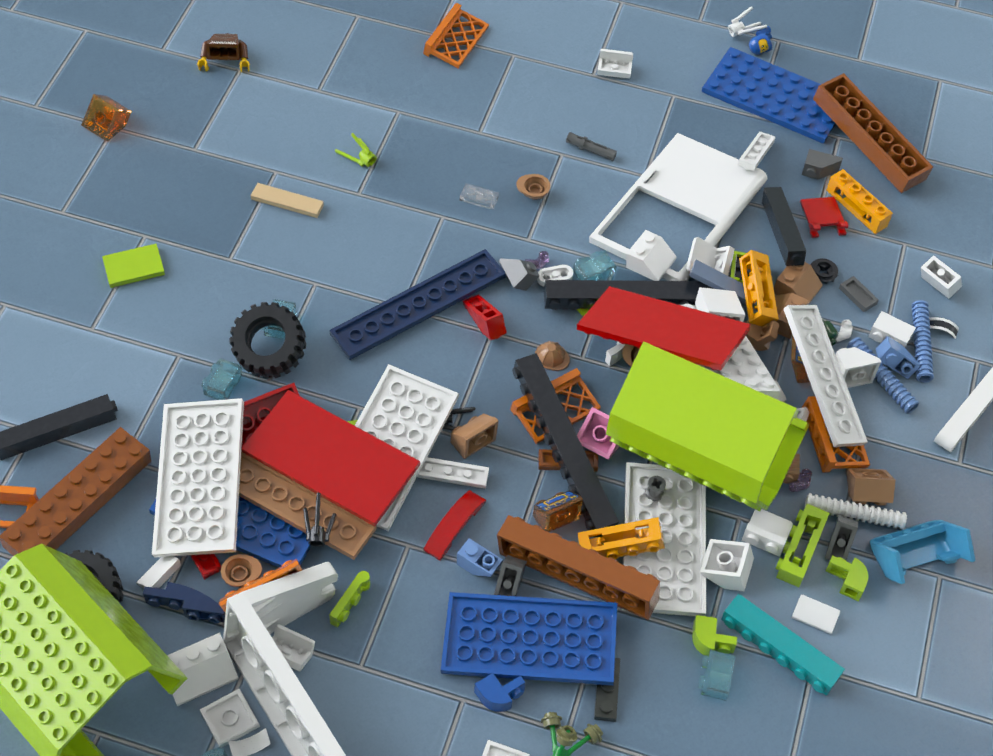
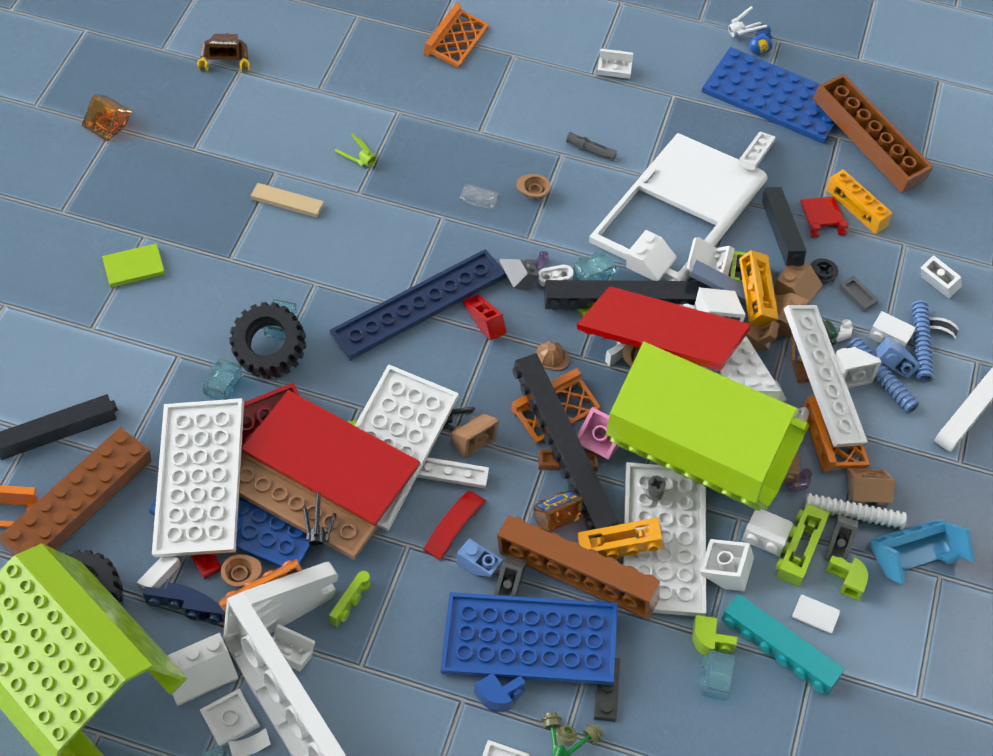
dark grey slope [802,149,843,179] -> none

